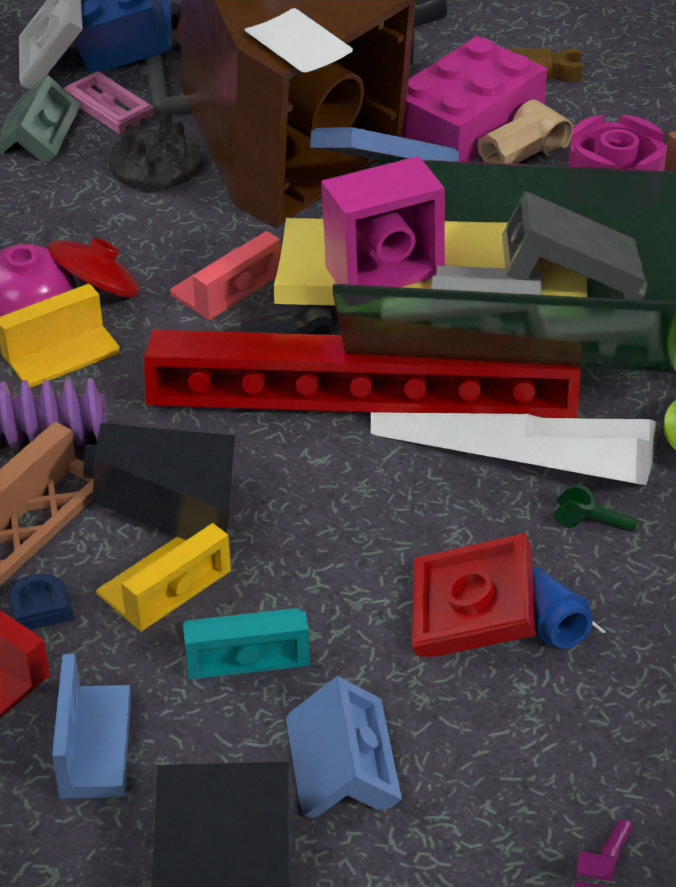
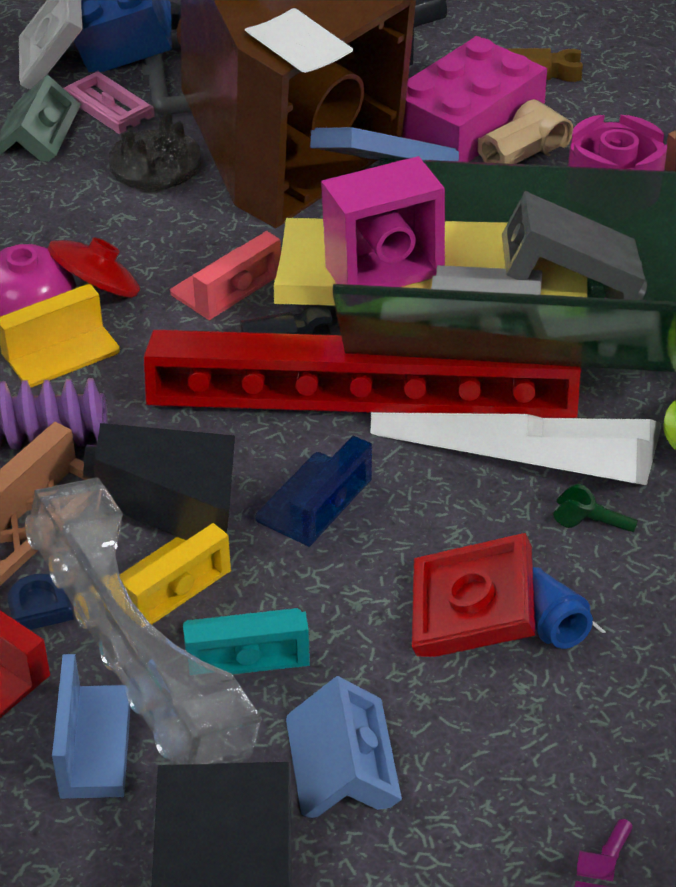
none -> clear arch [25,477,262,765]
none -> clear blue panel [255,435,372,547]

